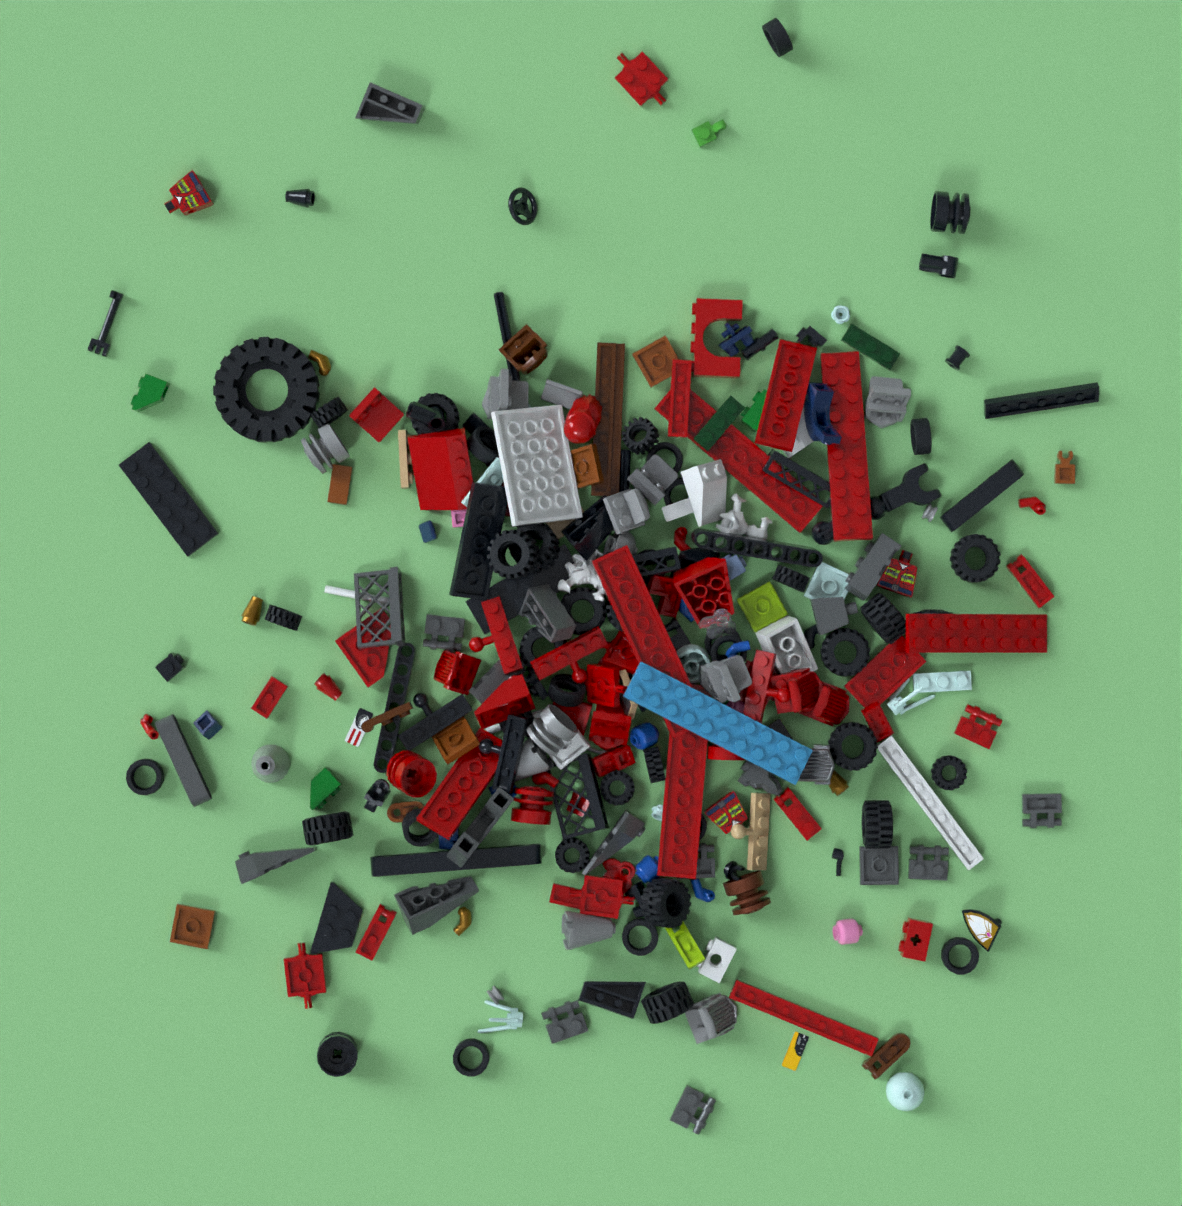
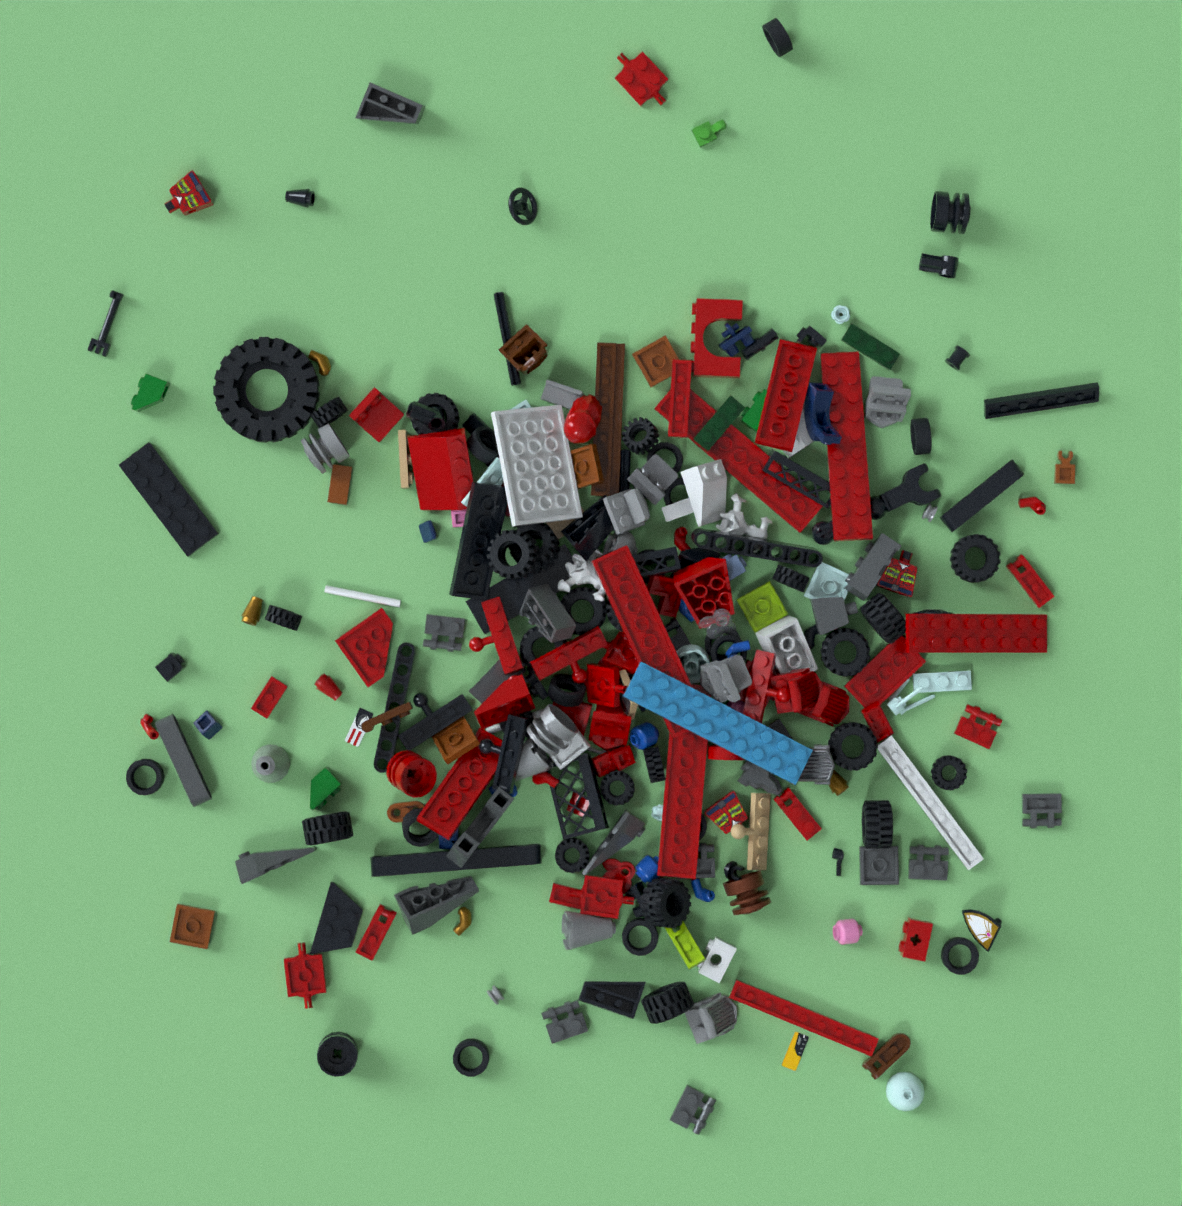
dark grey fence [354,567,406,649] -> none
black hips [364,779,391,813] -> none
red piece [433,650,481,696] -> none
light aqua plant [478,1000,523,1033] -> none
light grey piece [482,369,528,419] -> none
red wheel [511,786,554,825] -> none

